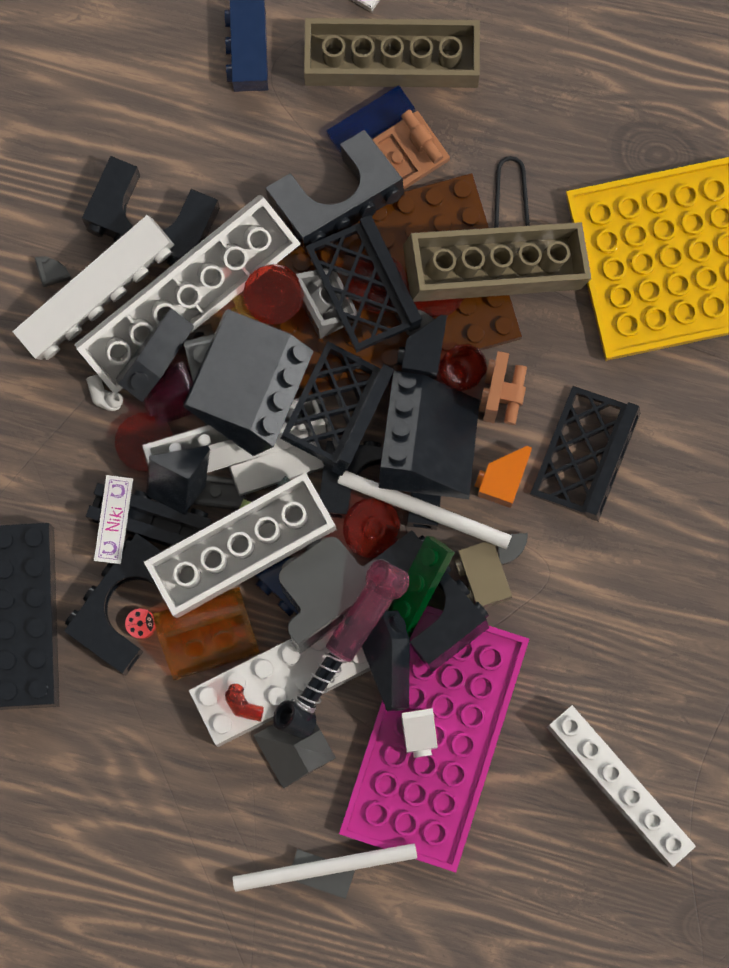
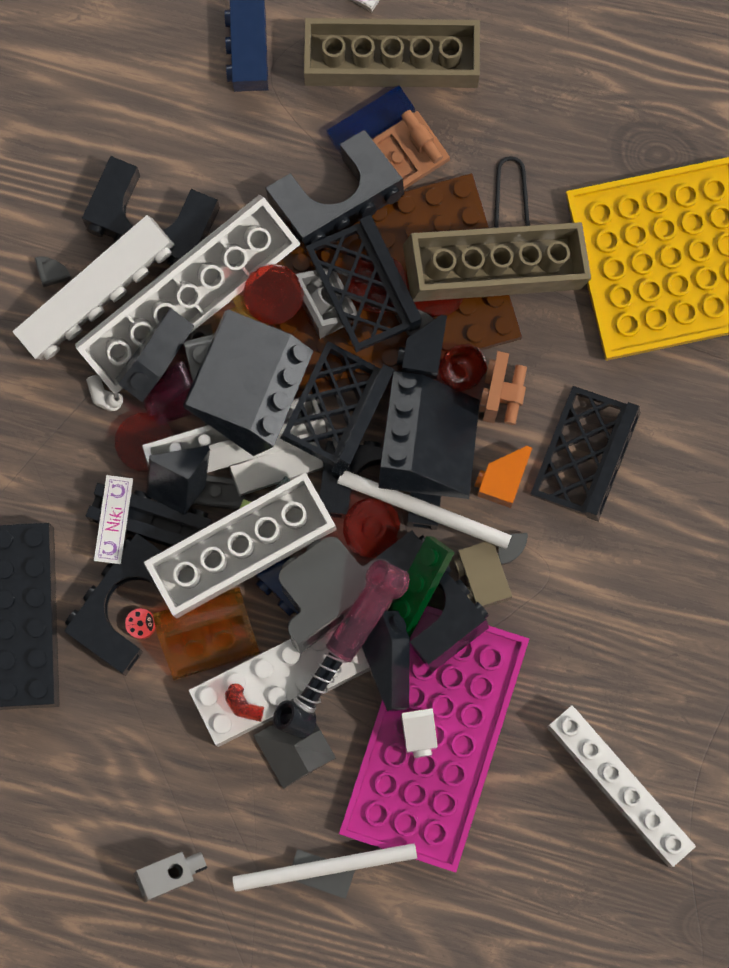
none -> light grey torso [133,852,207,902]

